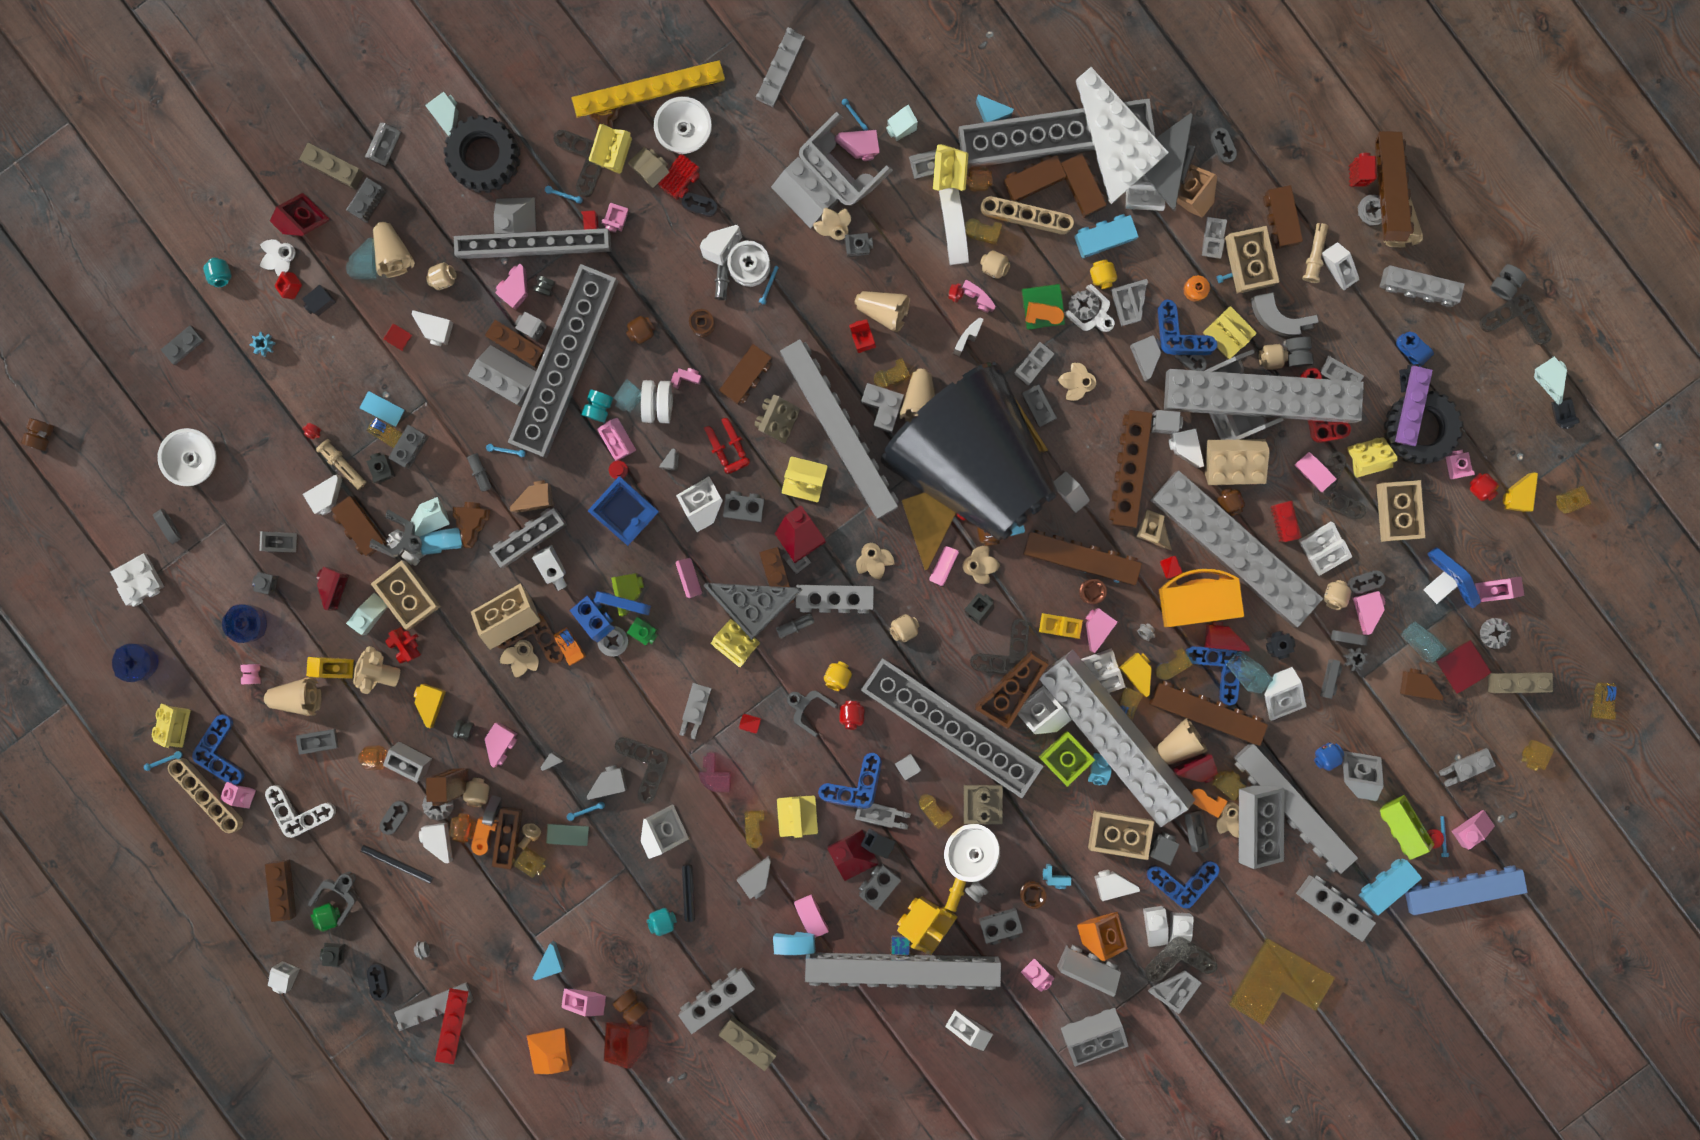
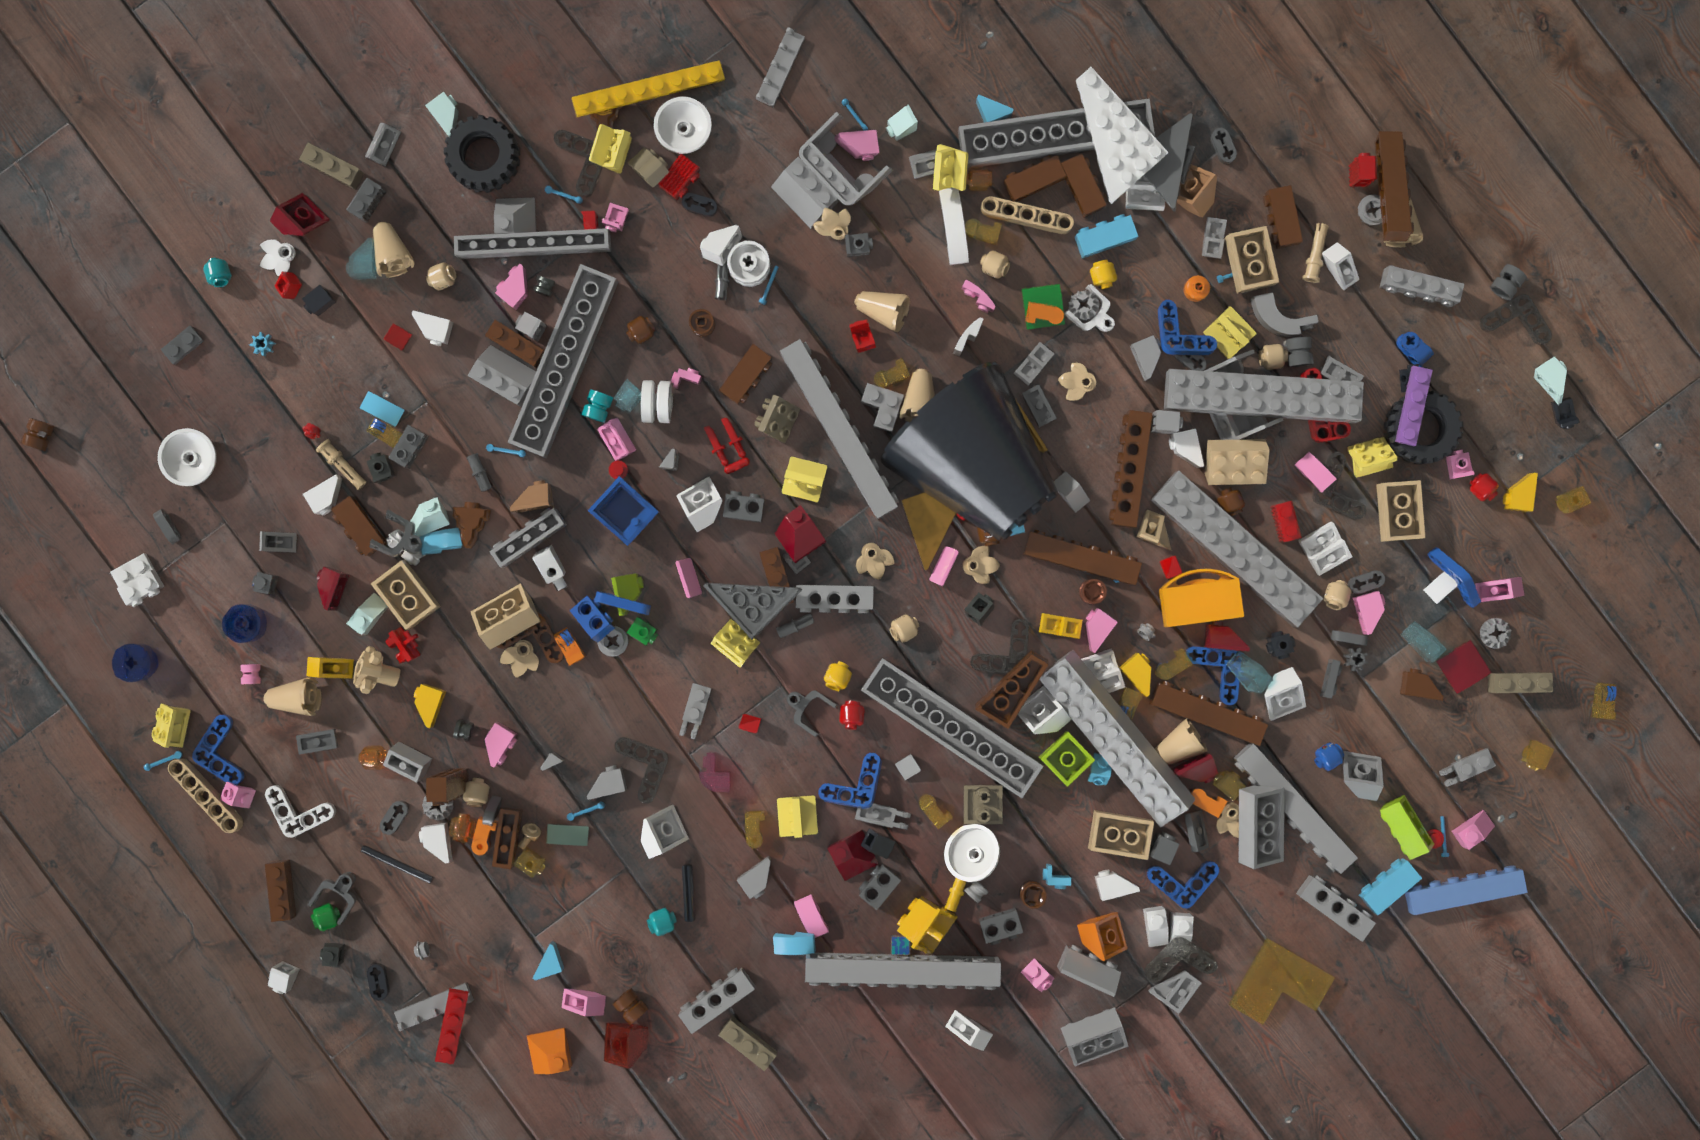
red plate [949,283,964,303] -> none
light grey wing [1111,279,1148,327] -> none

